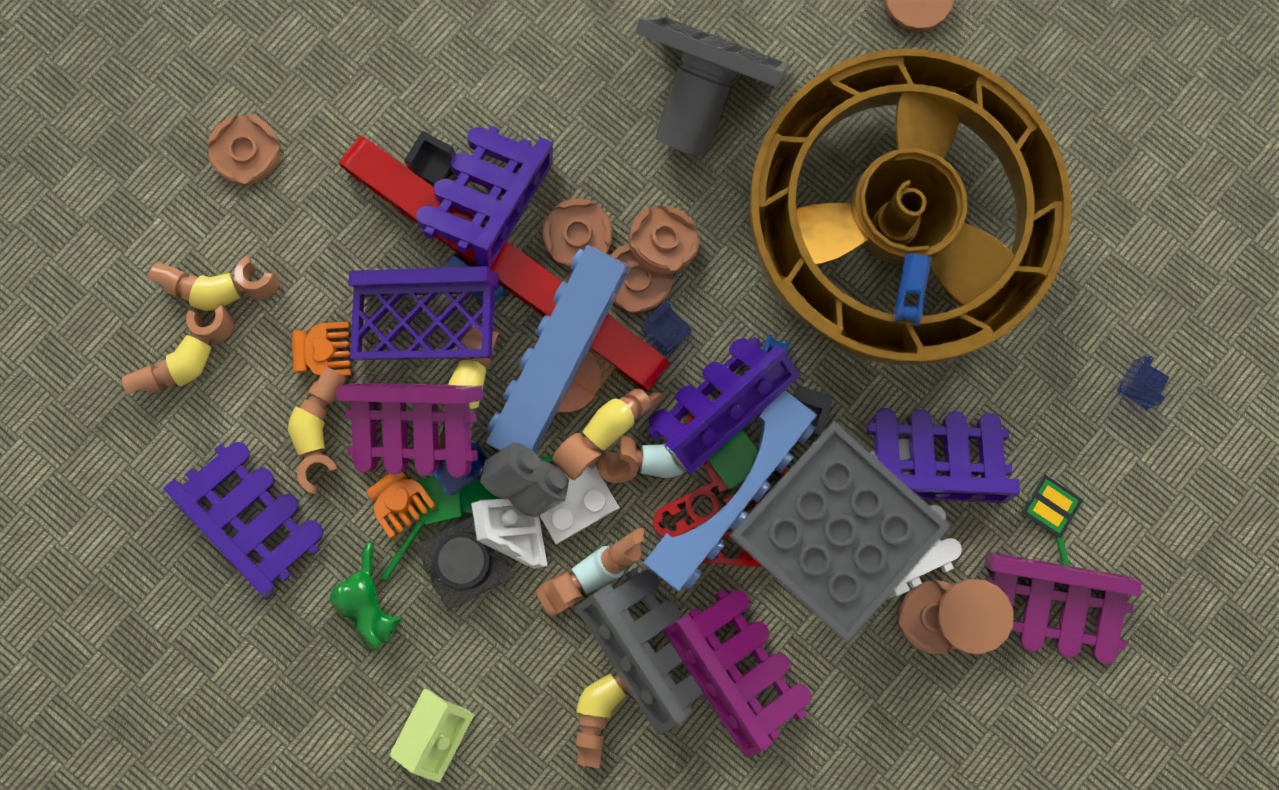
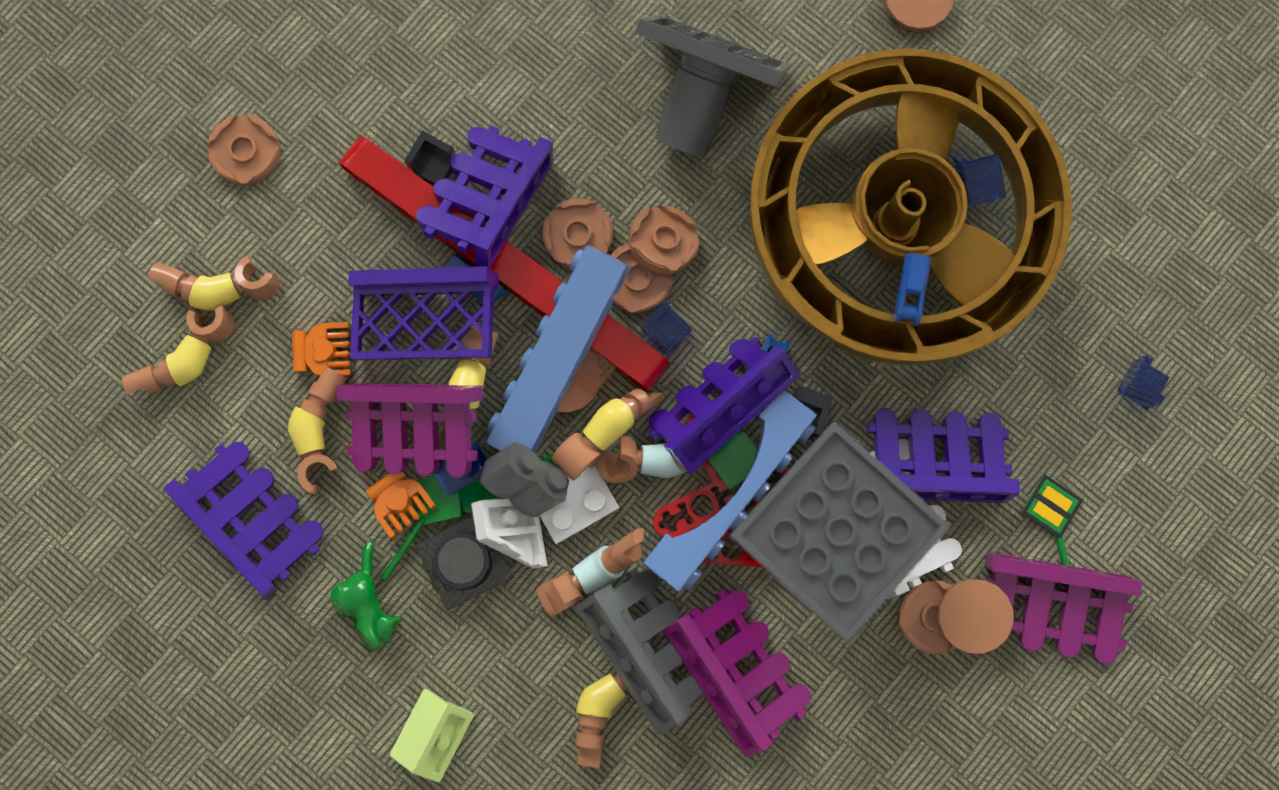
none -> clear blue panel [954,154,1006,207]

